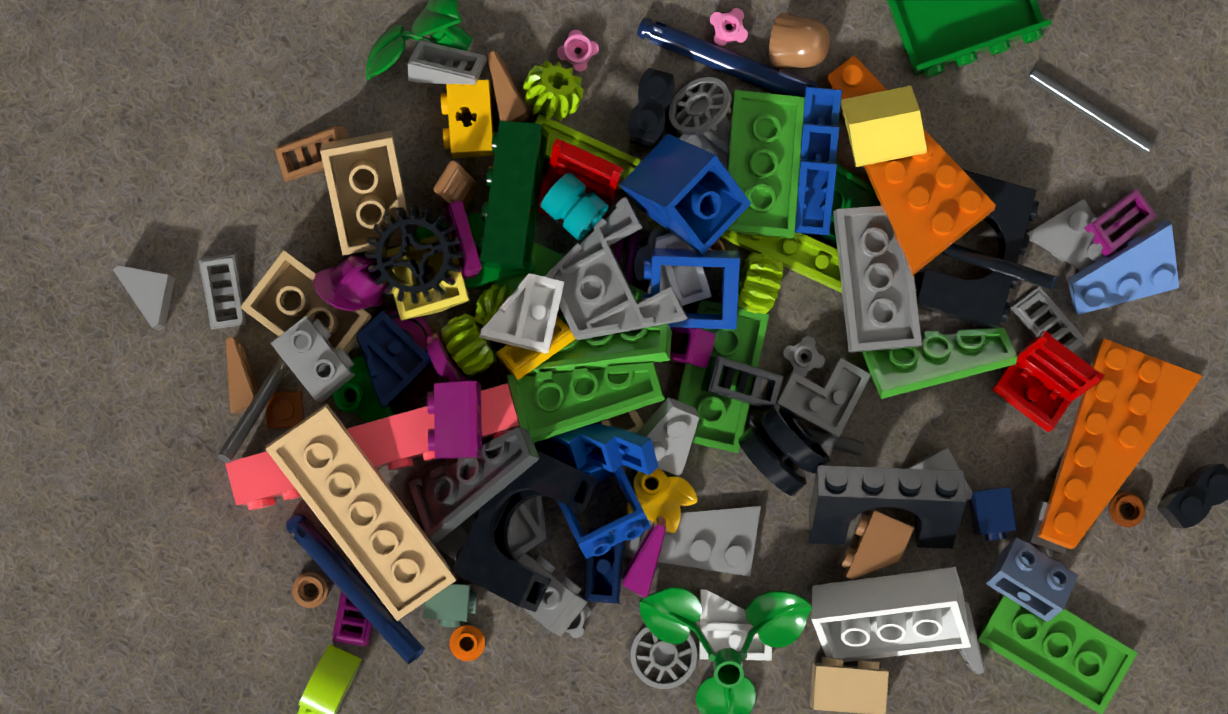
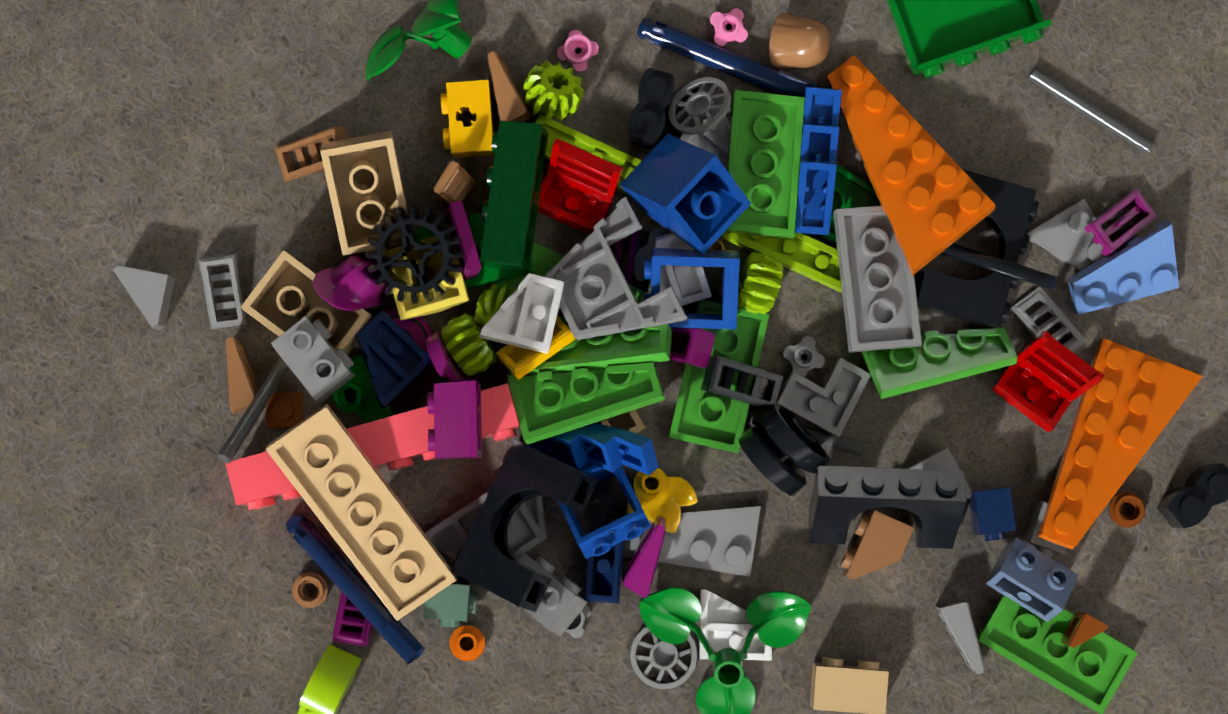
light grey slope [408,40,487,85] -> none
dark grey wing [408,427,540,543] -> none
teal wheel [540,172,609,240] -> none
light grey wing [636,397,700,476] -> none
white slope [811,567,971,662] -> none
light yellow slope [841,86,927,167] -> none
none -> dark orange slope [1061,611,1109,648]

